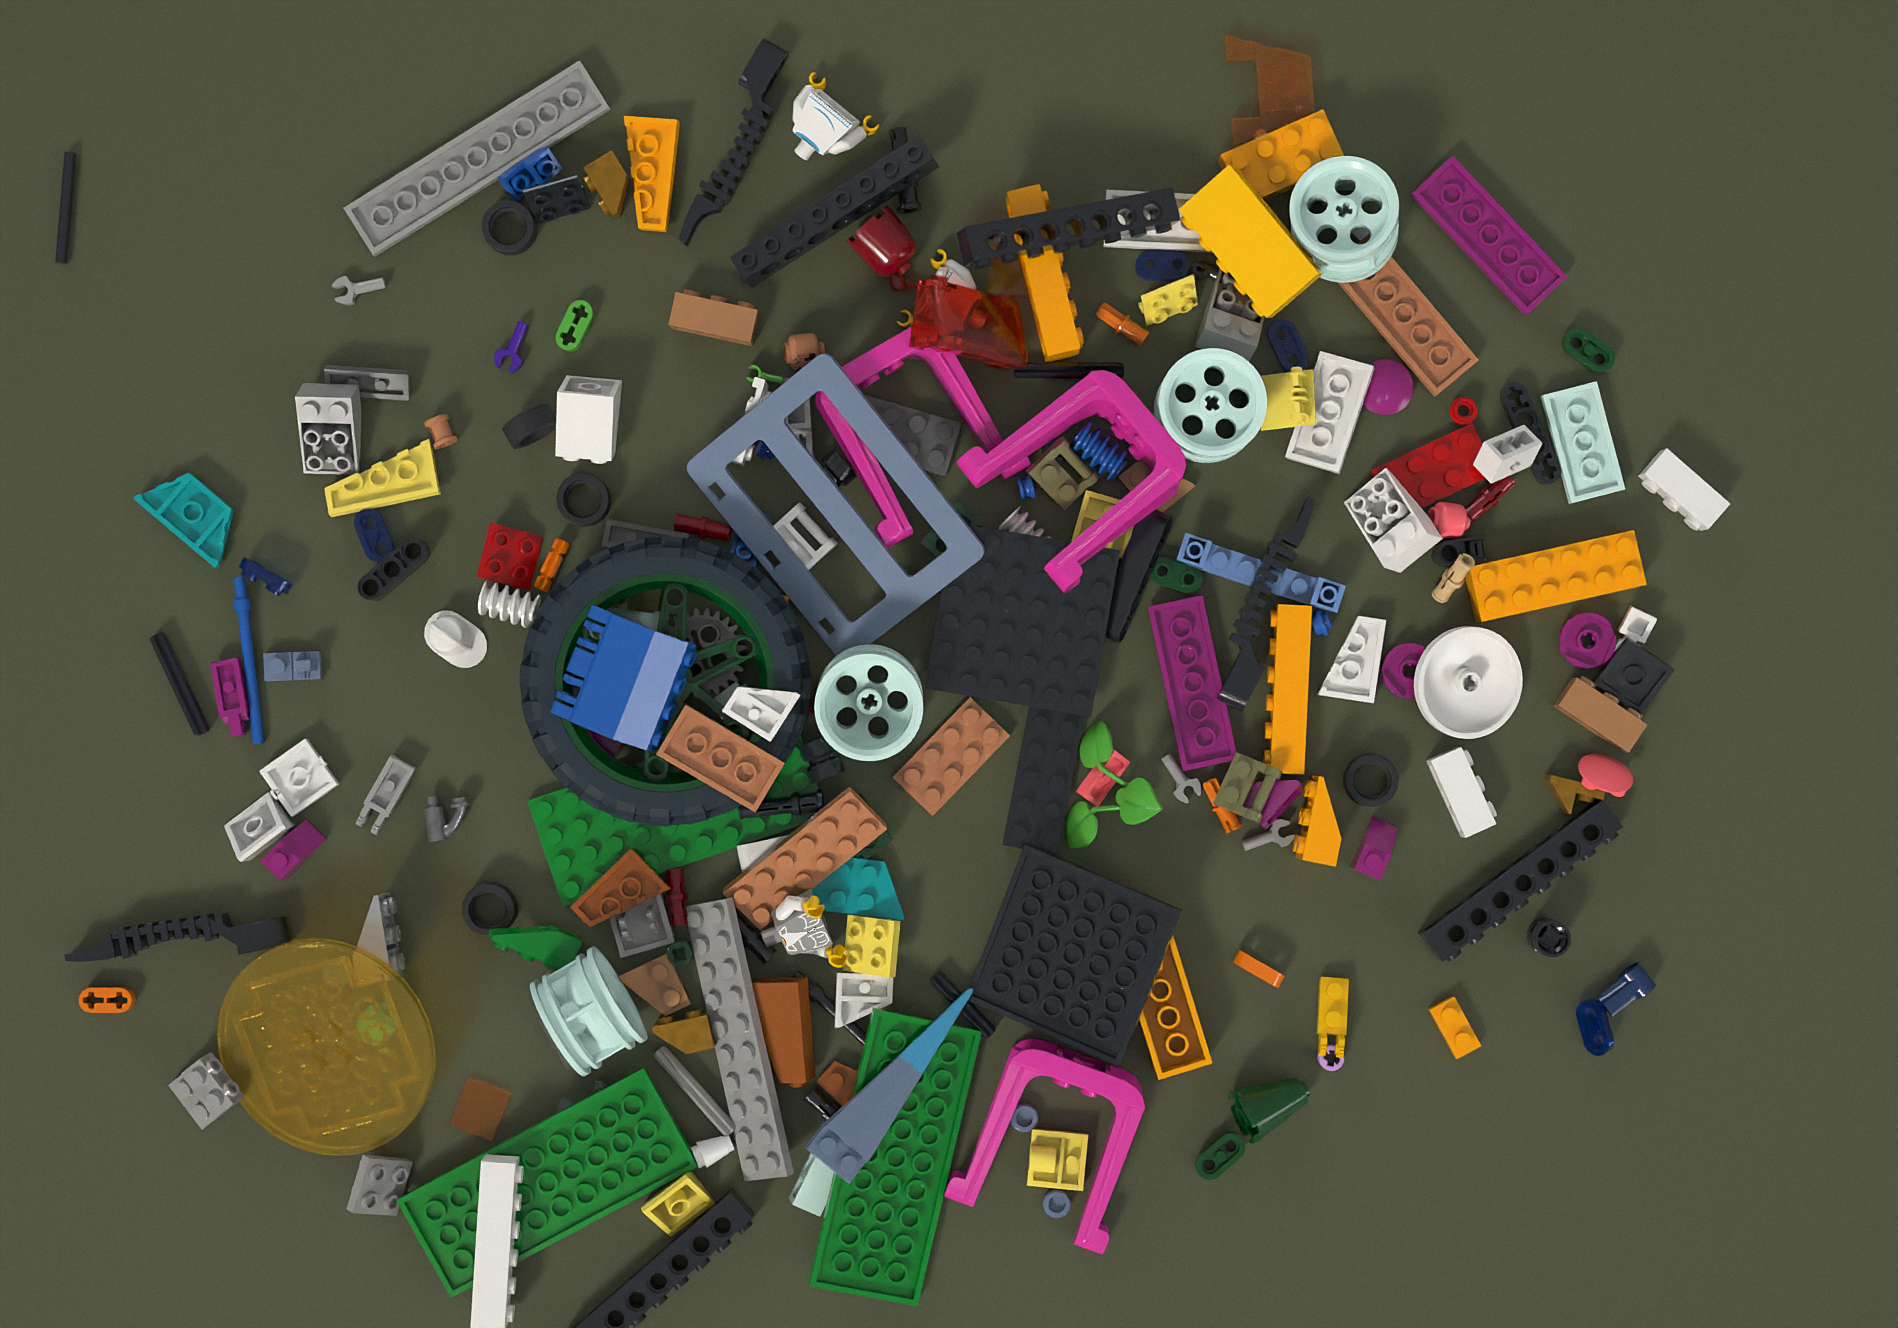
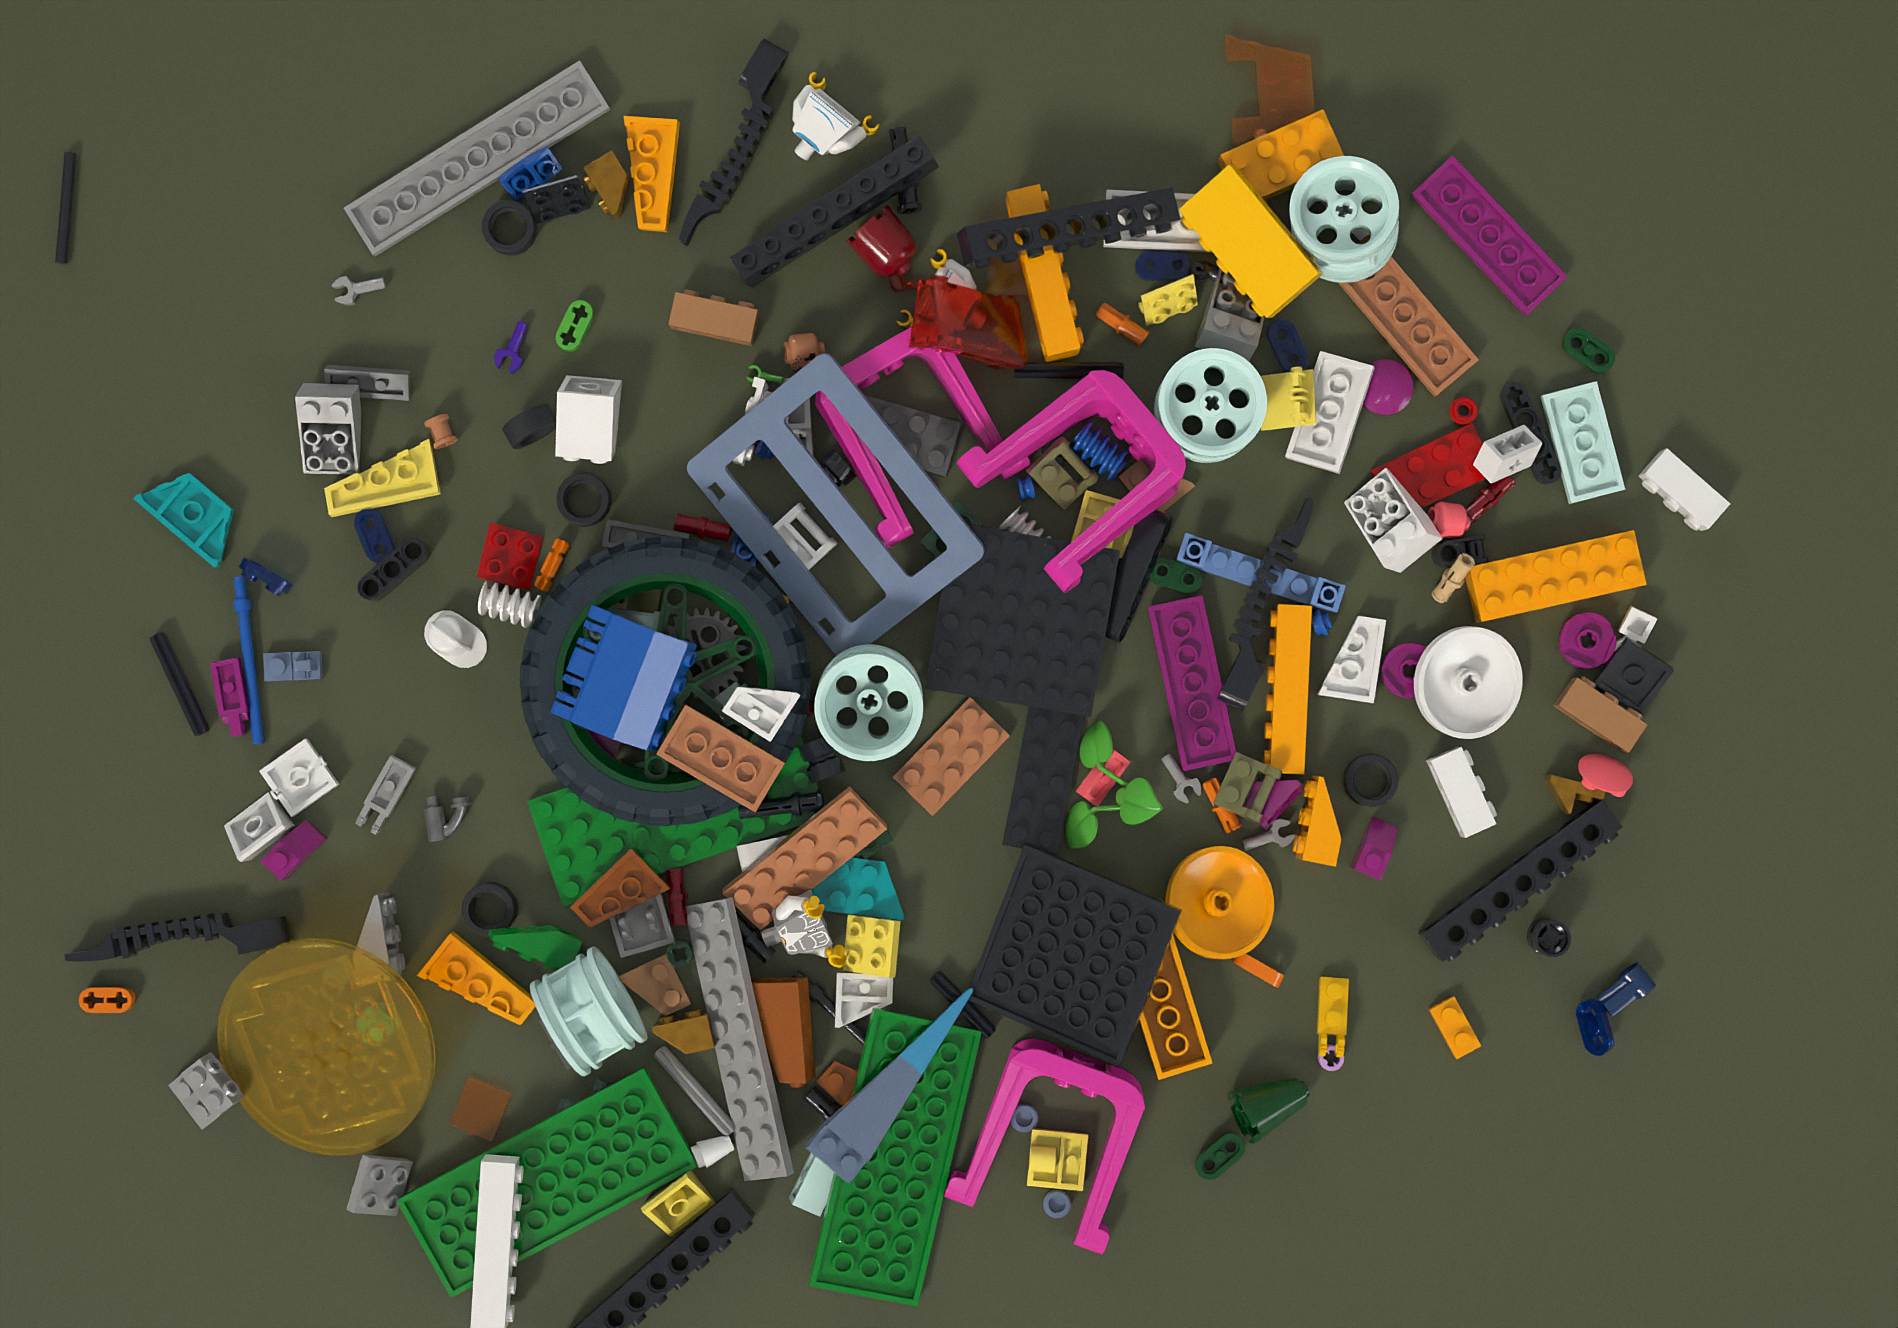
none -> light orange wing [417,931,536,1025]
none -> light orange dish [1165,846,1274,959]

